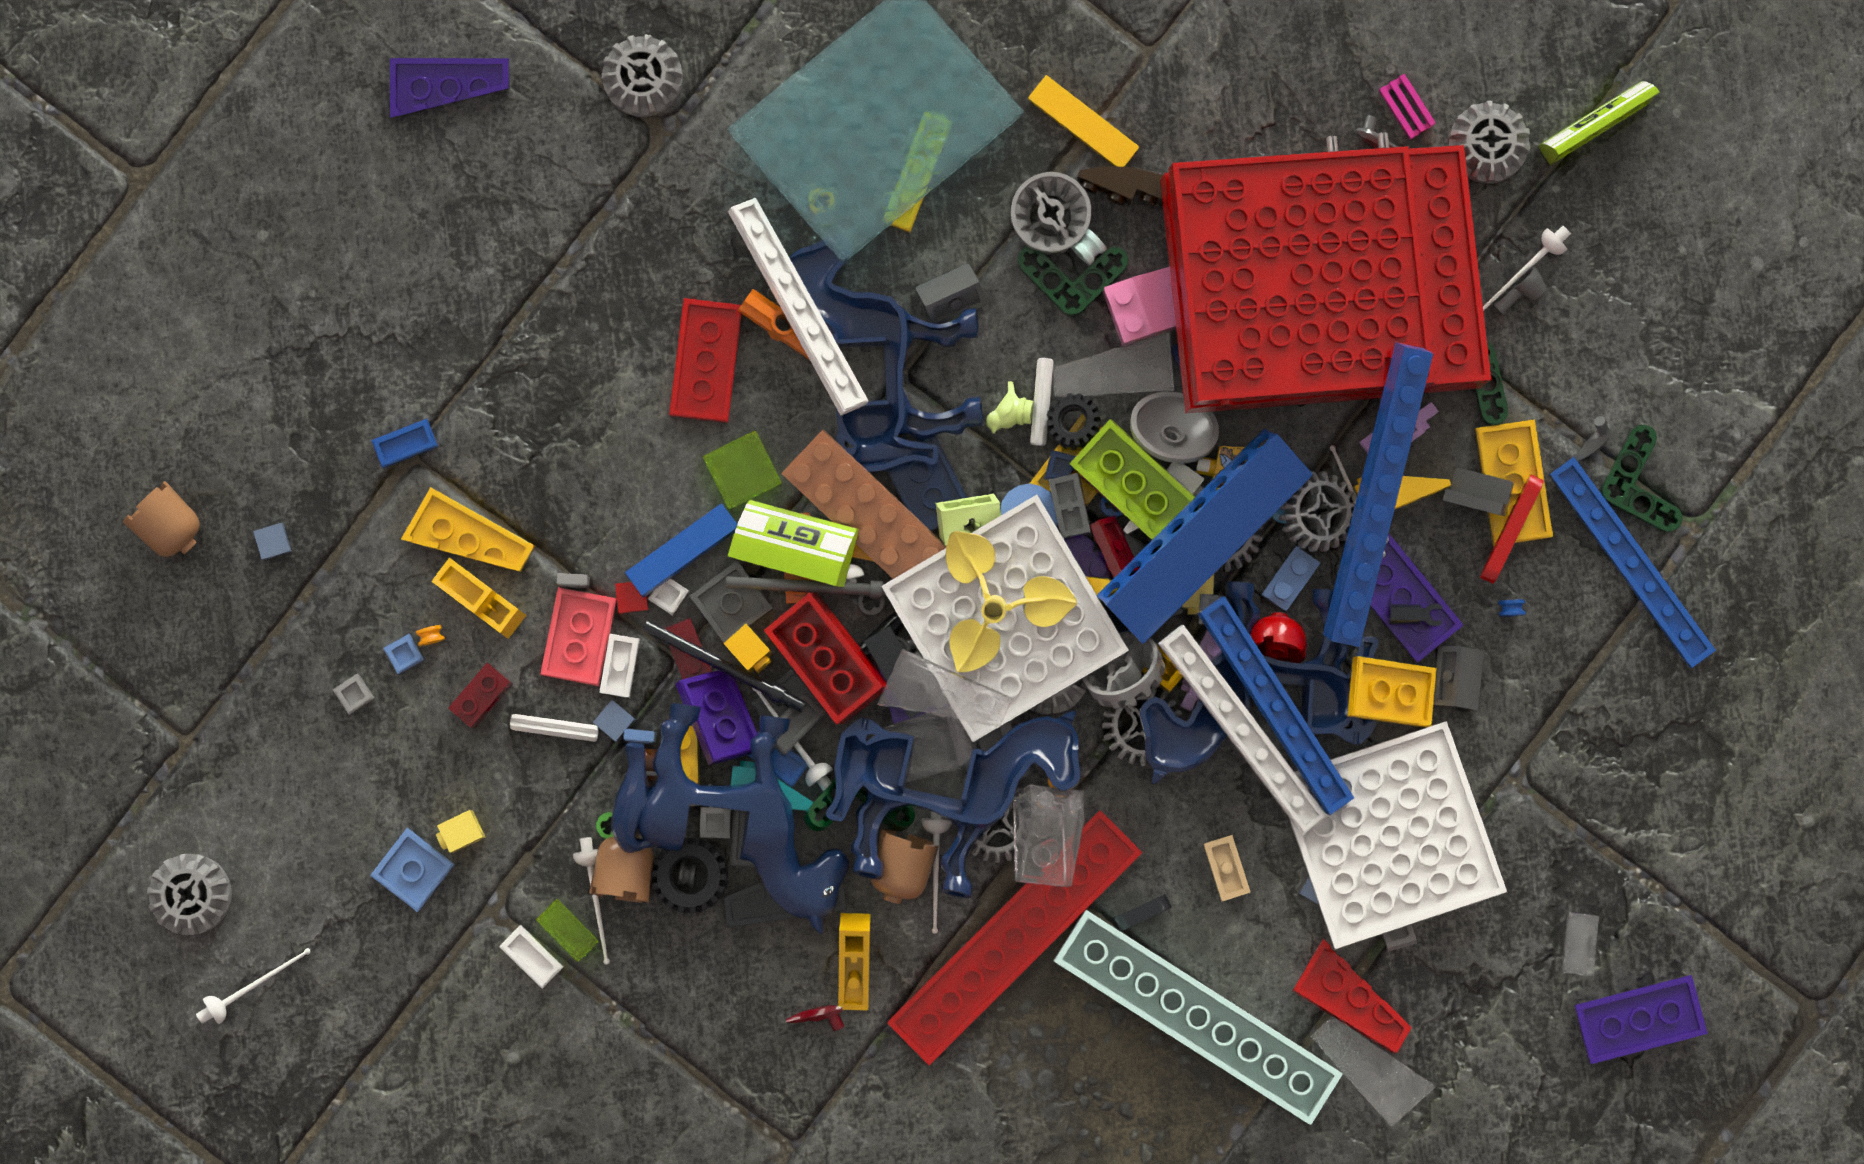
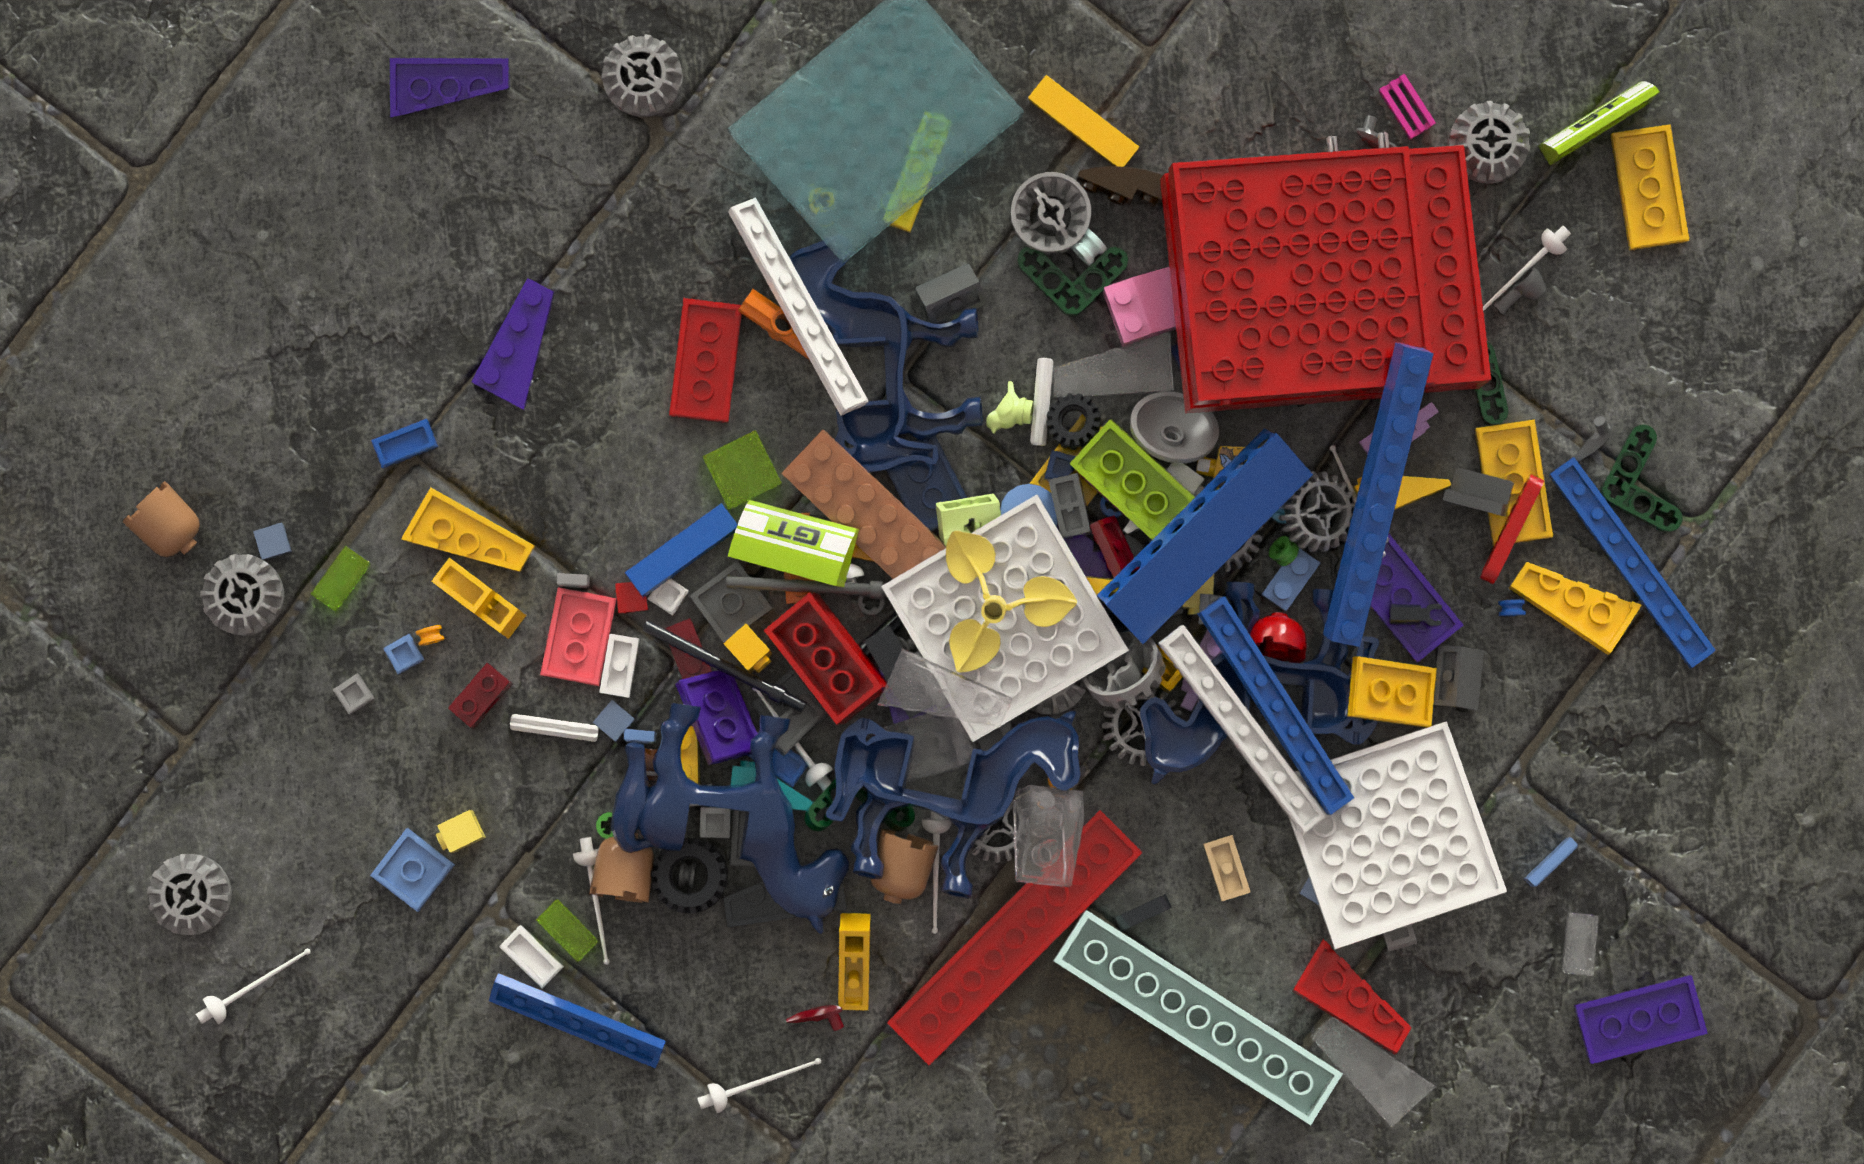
none -> light grey gear [200,554,284,636]
none -> clear neon green plate [311,545,371,612]
none -> dark purple wing [471,278,555,411]
none -> blue plate [489,973,666,1068]
none -> white sword [697,1058,821,1113]
none -> bright green bush [1269,536,1299,567]
none -> yellow wing [1509,562,1642,655]
none -> medium blue tile [1524,837,1578,887]
none -> yellow tile [1610,124,1689,251]

